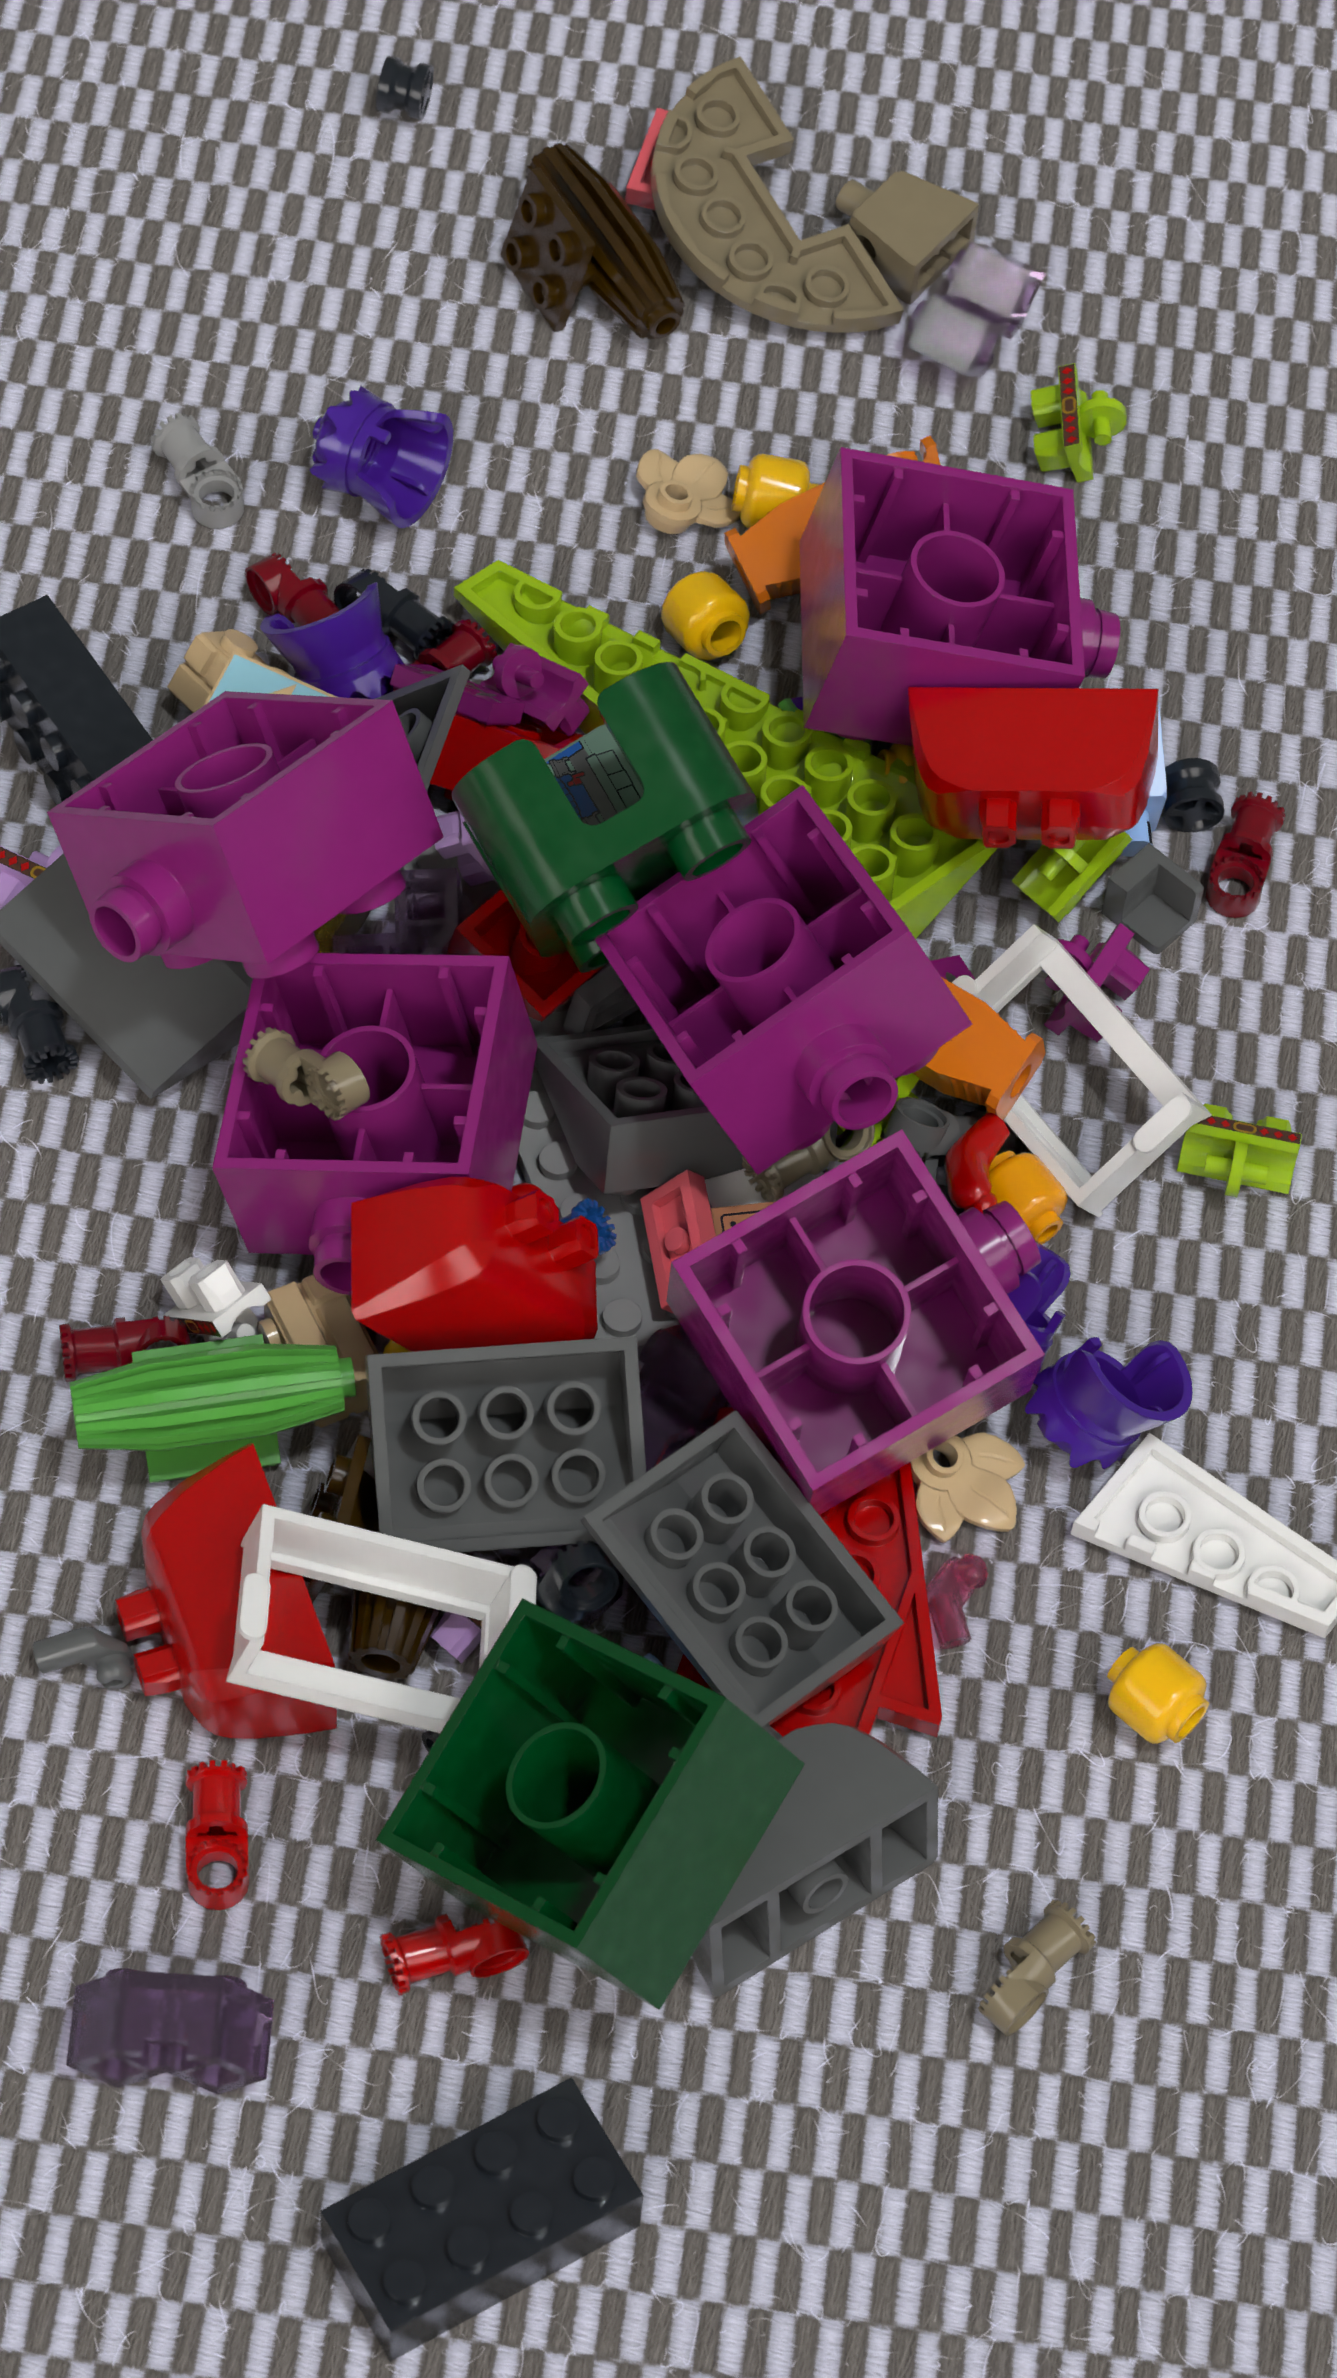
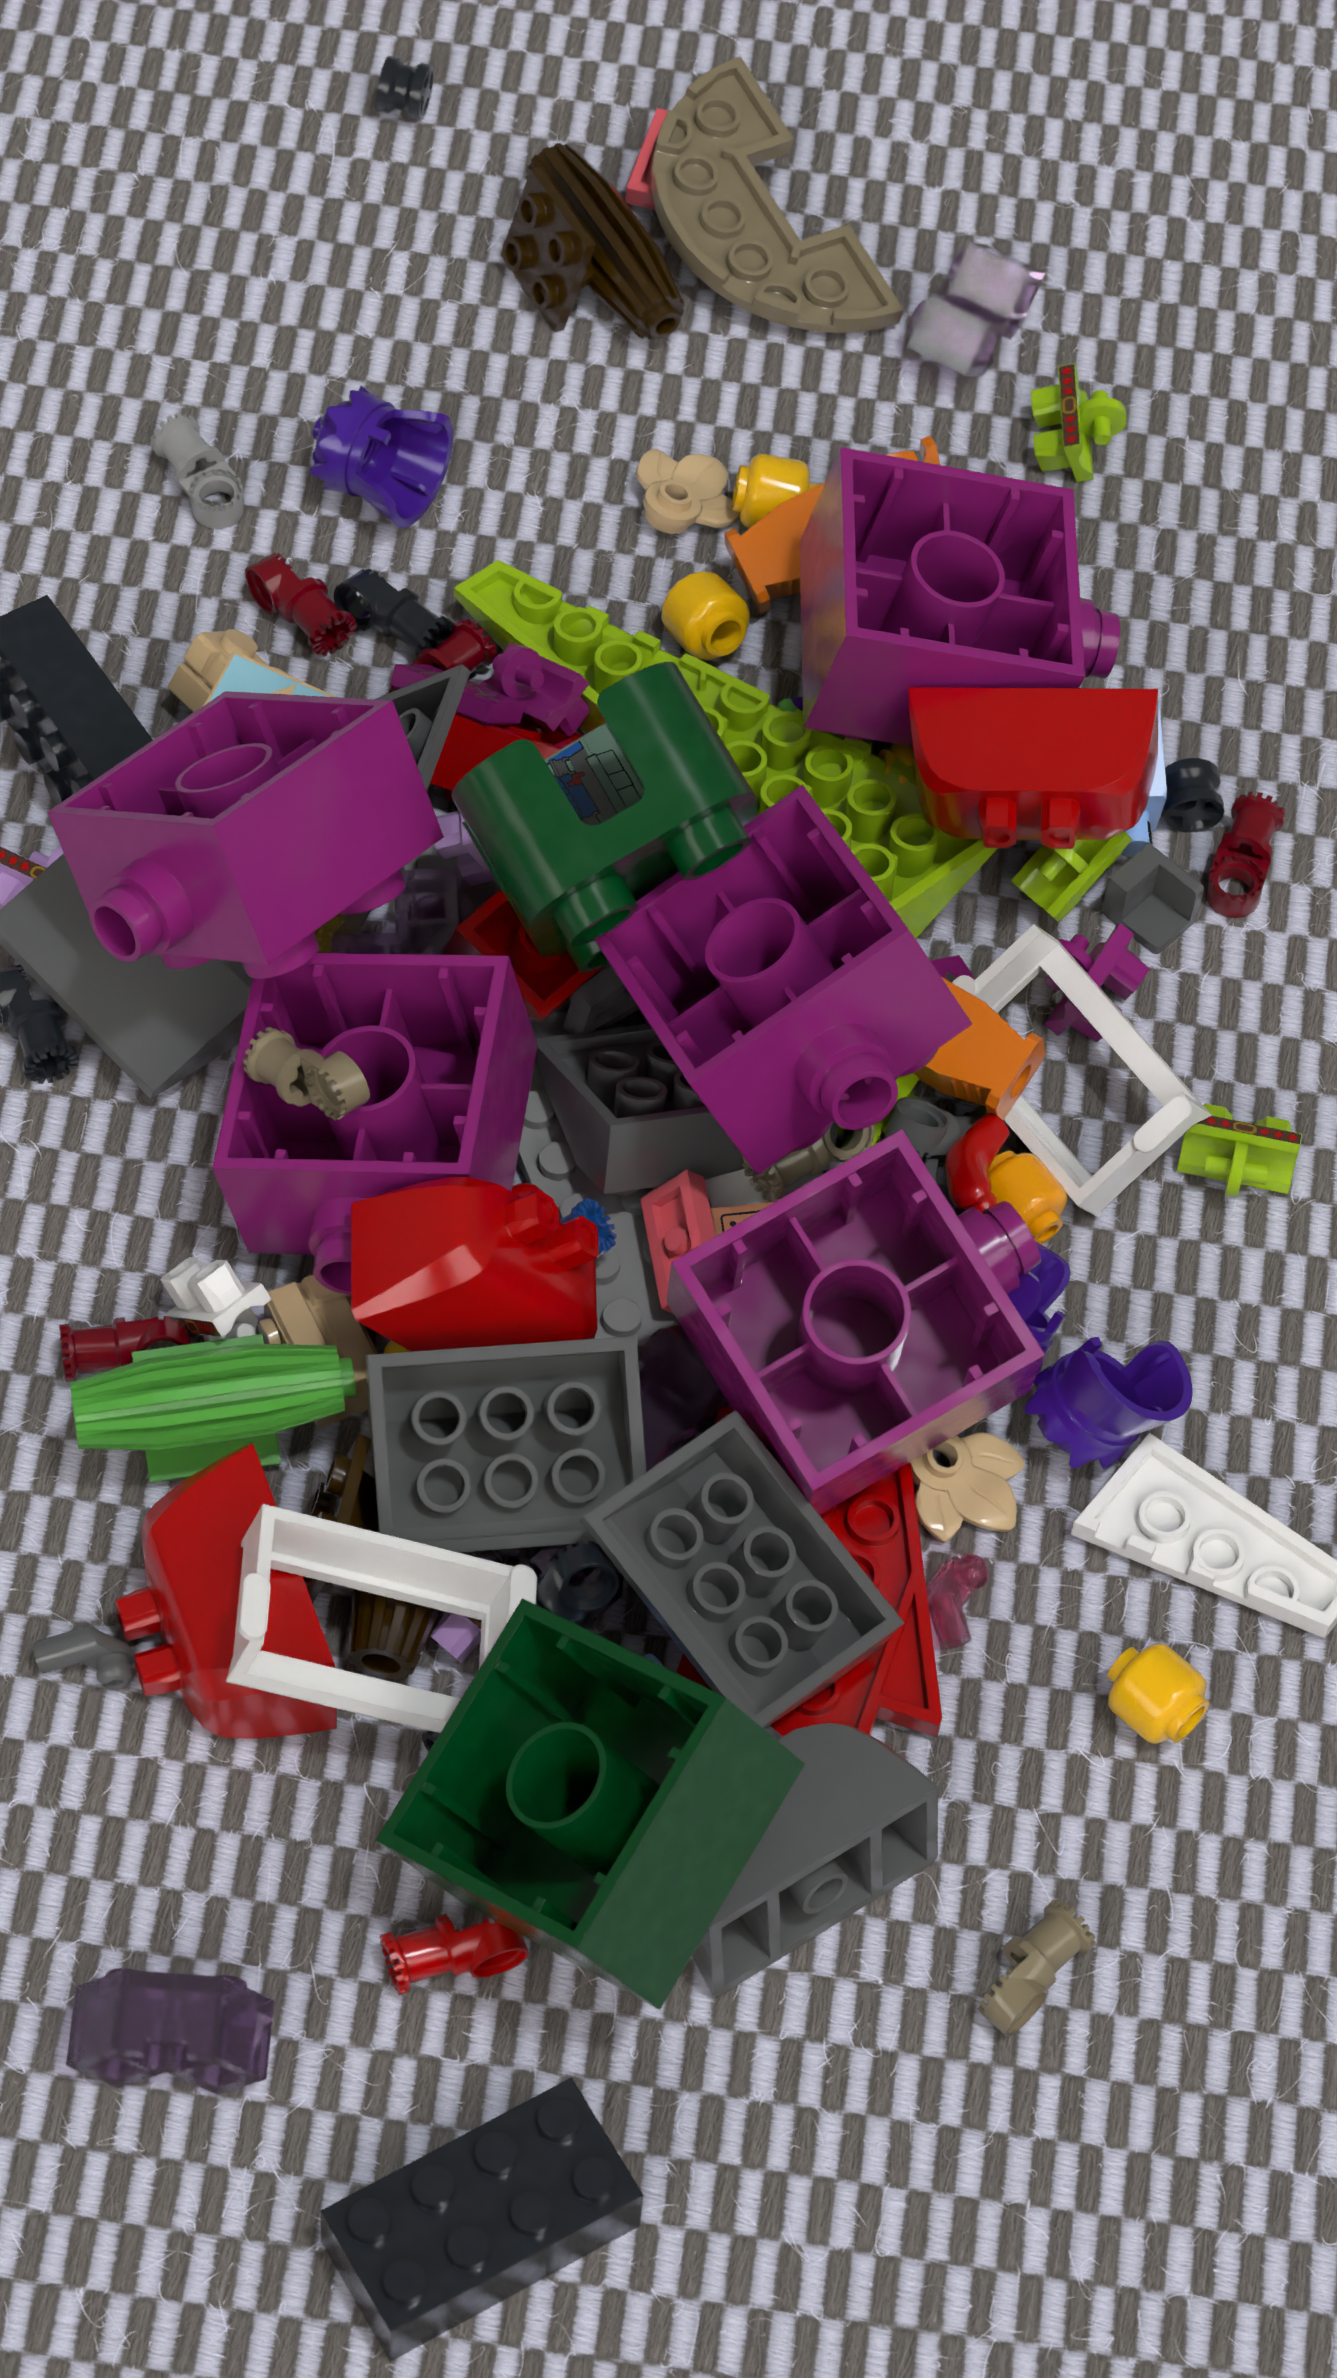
red connector [186,1760,250,1910] -> none
dark purple hat [260,582,405,699] -> none
dark tan torso [835,171,979,305] -> none

